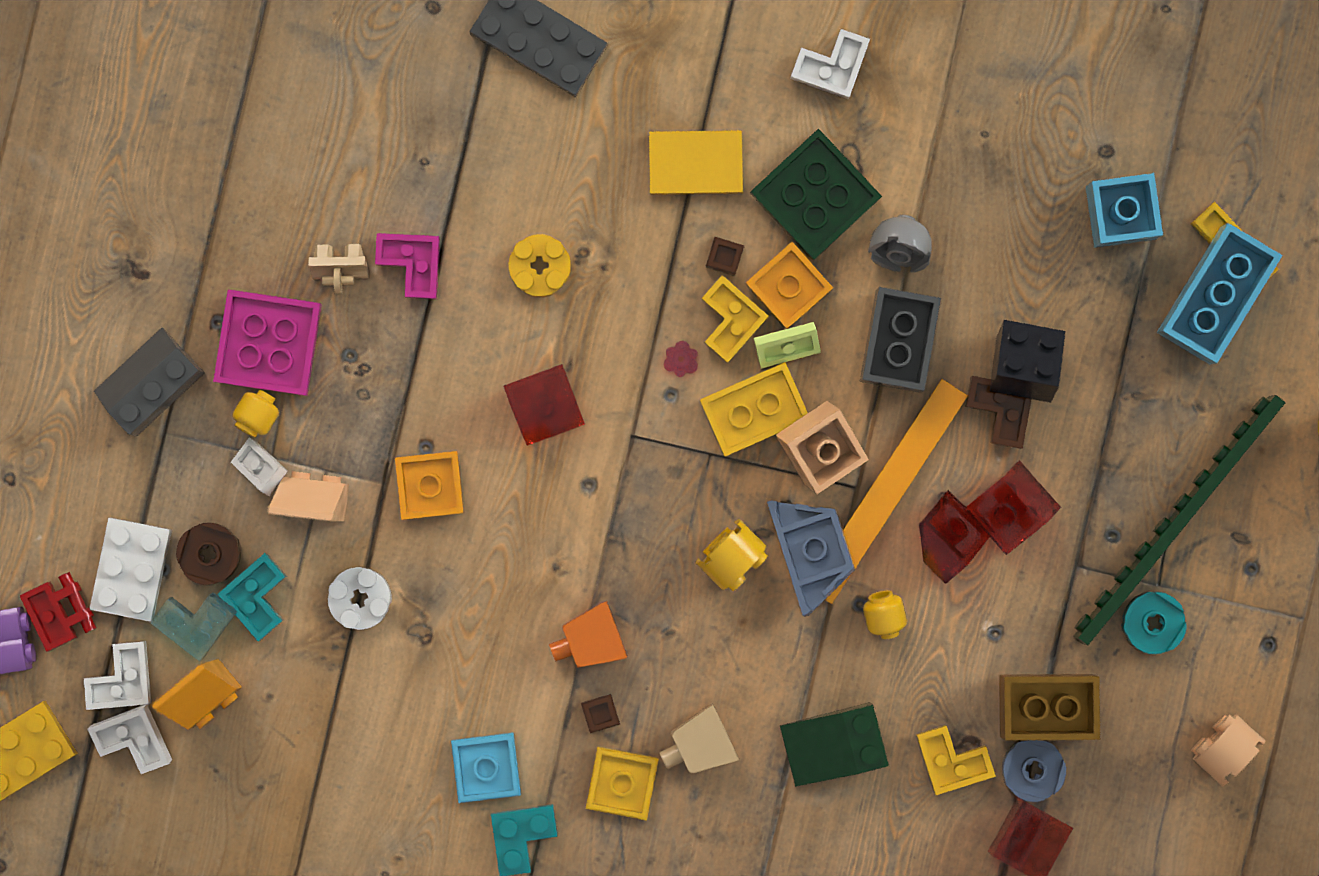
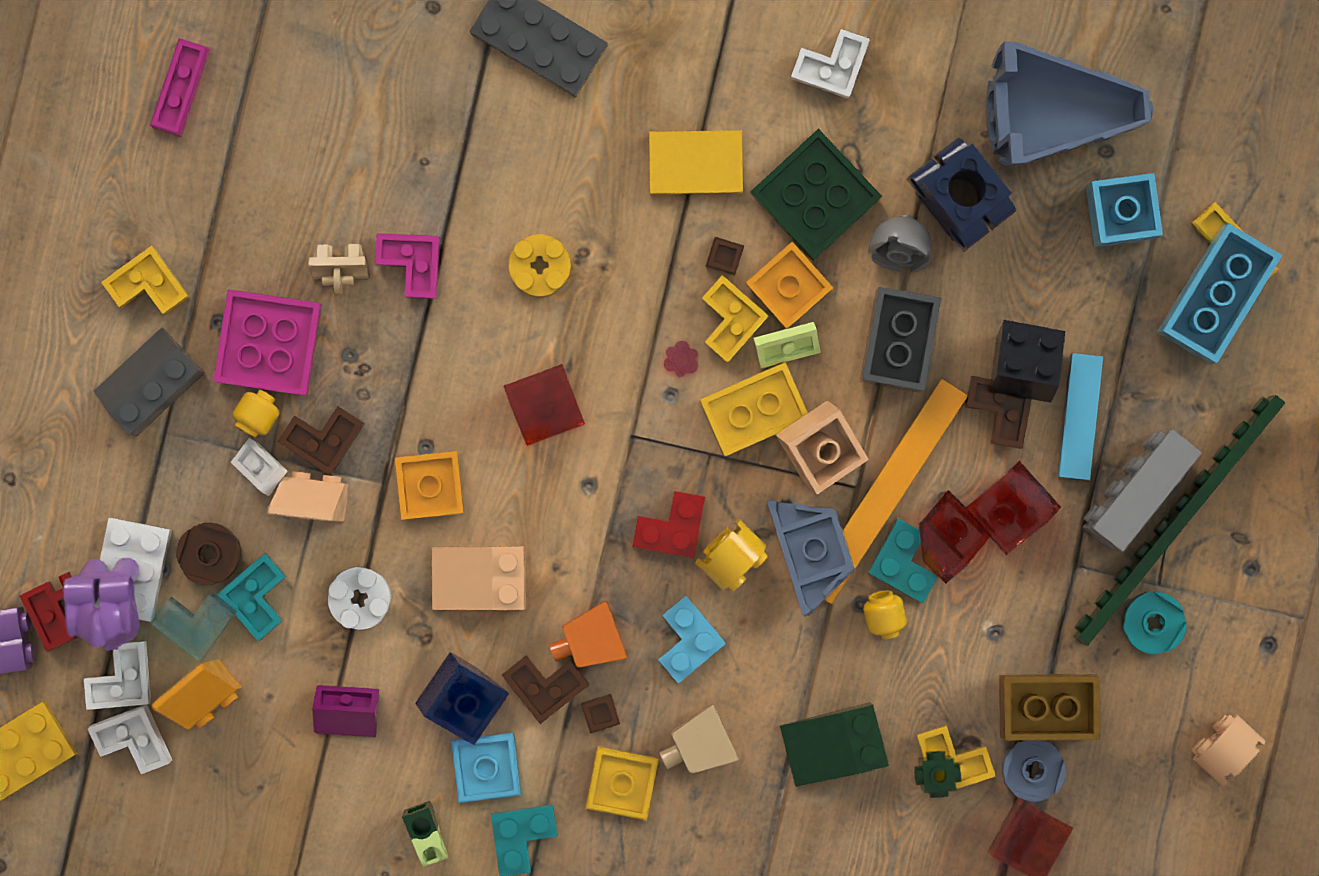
none -> medium lavender helmet [64,558,140,650]
none -> yellow plate [101,246,190,315]
none -> dark pink tile [150,38,210,137]
none -> reddish brown plate [277,406,365,476]
none -> magenta panel [312,685,380,737]
none -> leg [402,801,448,867]
none -> clear blue slope [415,652,509,745]
none -> light nougat slope [432,546,526,610]
none -> reddish brown plate [502,655,590,724]
none -> red plate [632,491,705,558]
none -> medium azure plate [658,596,726,683]
none -> teal plate [868,518,938,603]
none -> dark blue piece [907,138,1016,252]
none -> dark green brick [914,751,961,798]
none -> sand blue cone [986,41,1153,166]
none -> medium azure tile [1057,353,1103,480]
none -> light grey brick [1082,429,1202,552]

